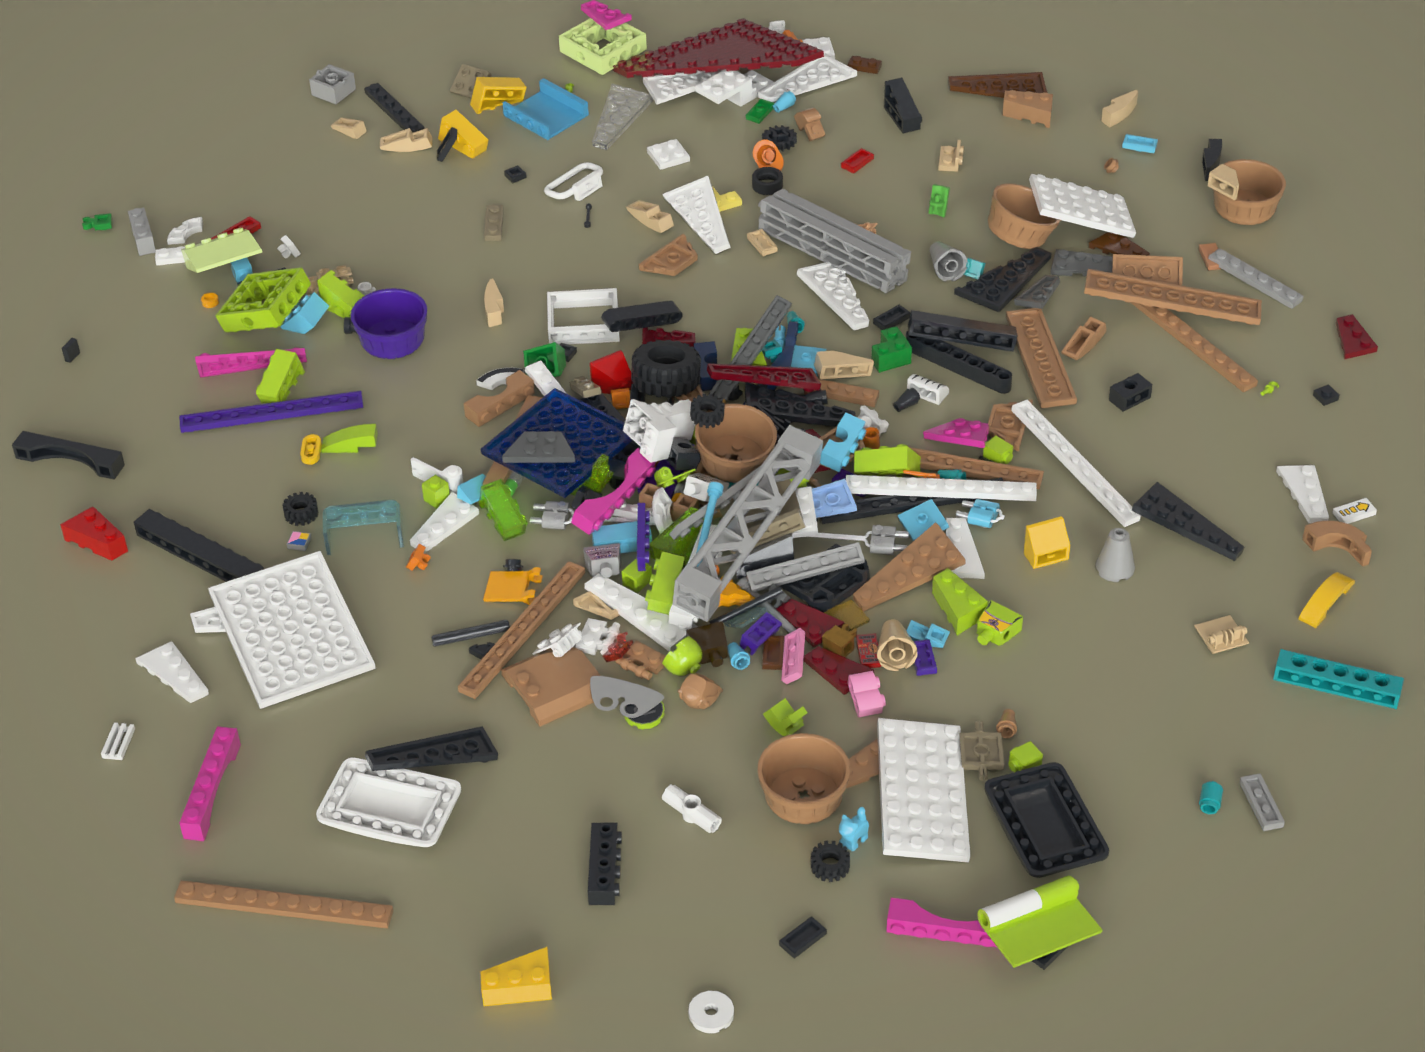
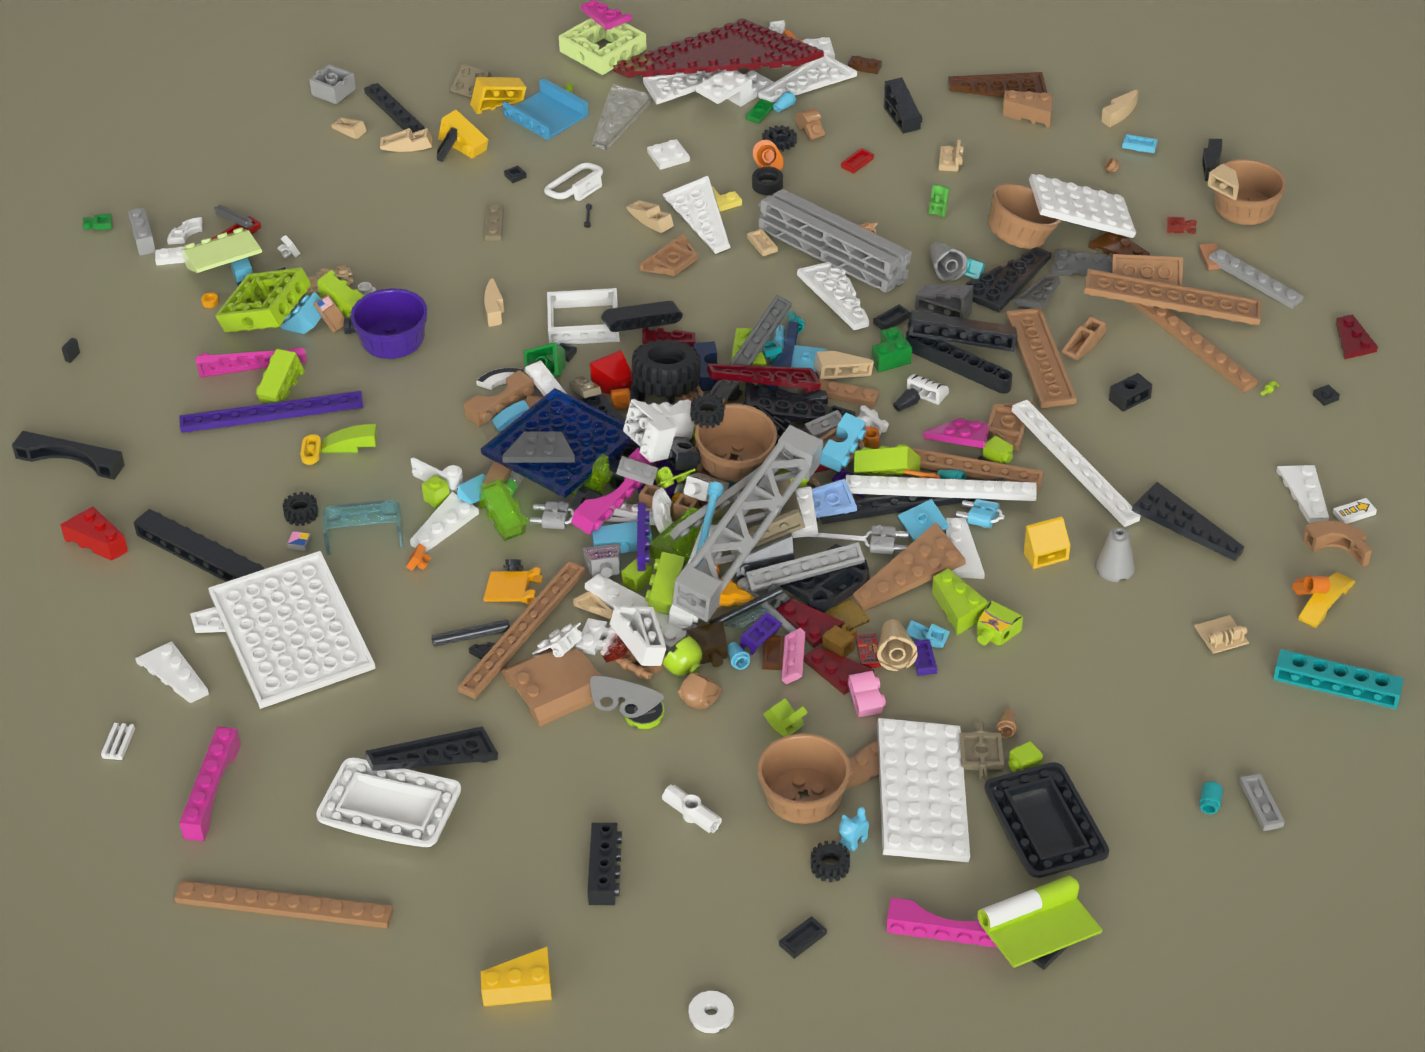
none -> dark grey axle [214,205,253,229]
none -> medium nougat tile [313,295,345,333]
none -> medium azure slope [492,400,531,432]
none -> white wedge [610,606,666,666]
none -> light grey plate [616,456,658,486]
none -> light grey plate [805,410,843,438]
none -> flat silver wedge [915,284,973,319]
none -> clear red plate [1167,217,1197,234]
none -> orange piece [1292,575,1331,596]

